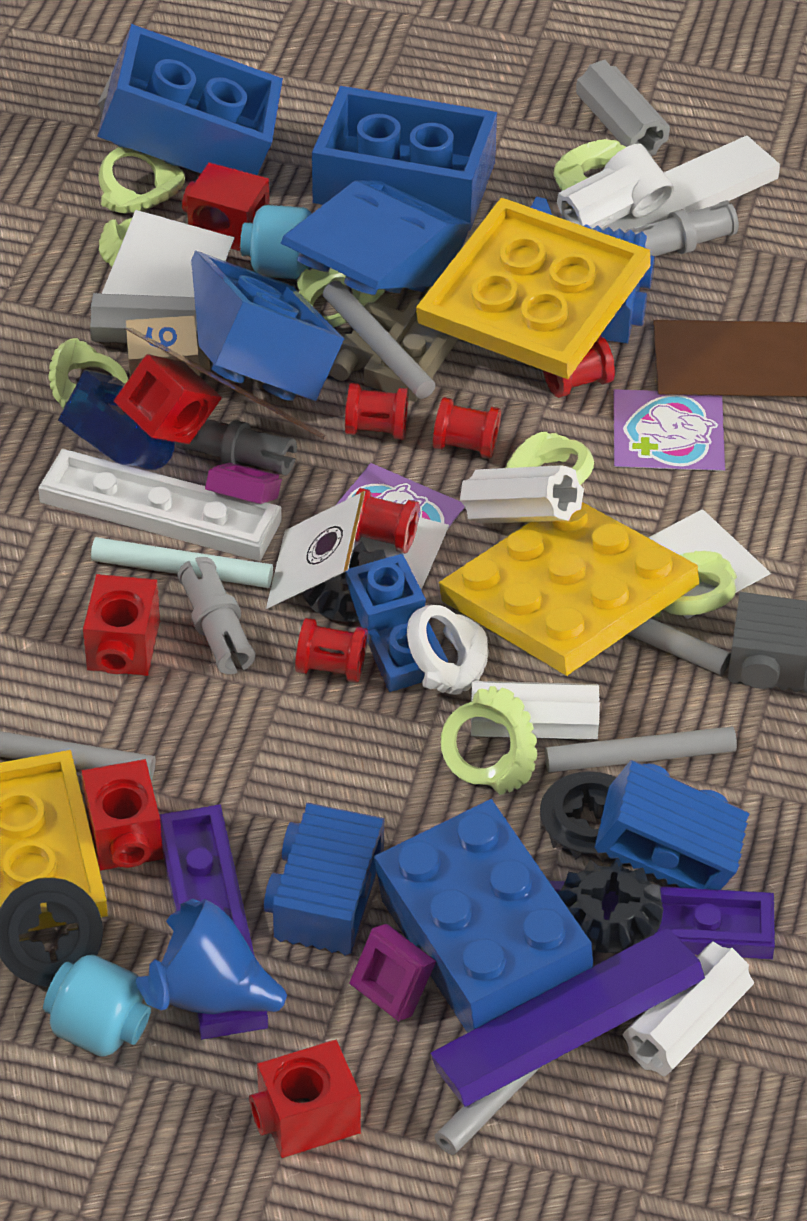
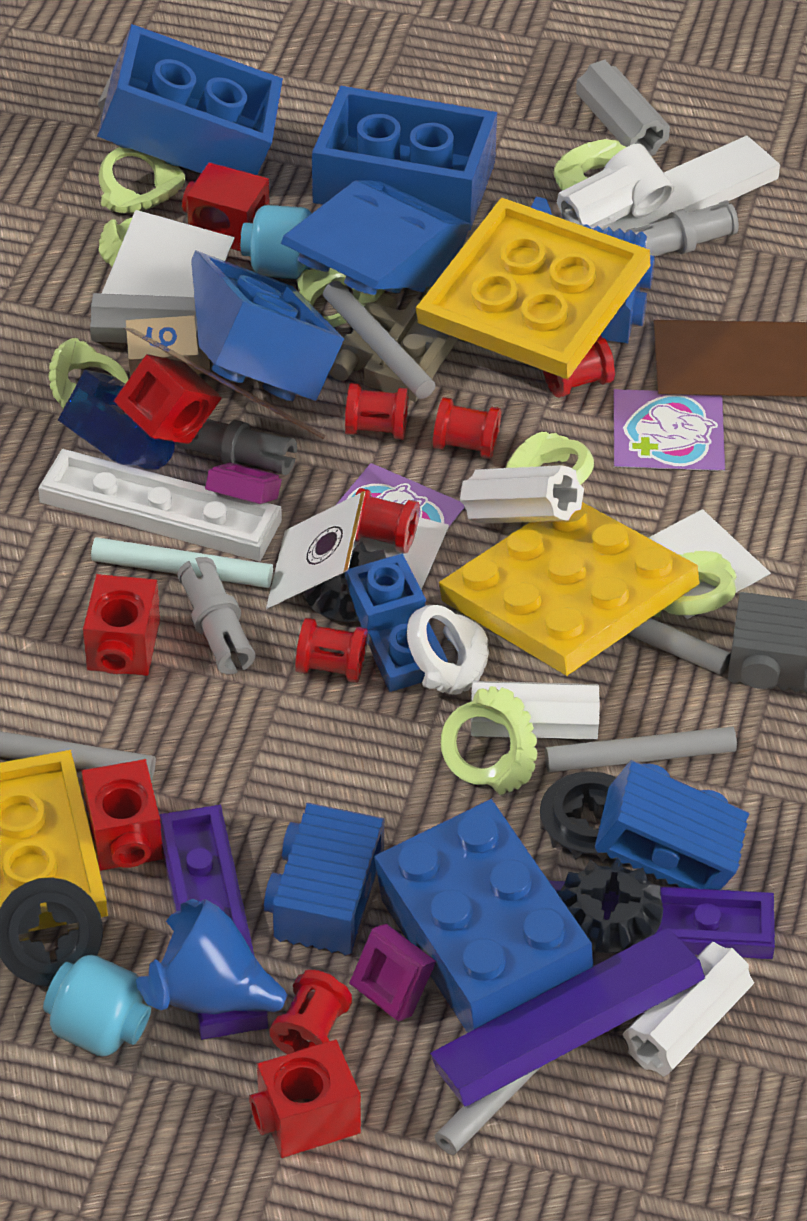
none -> red bush [269,970,352,1054]

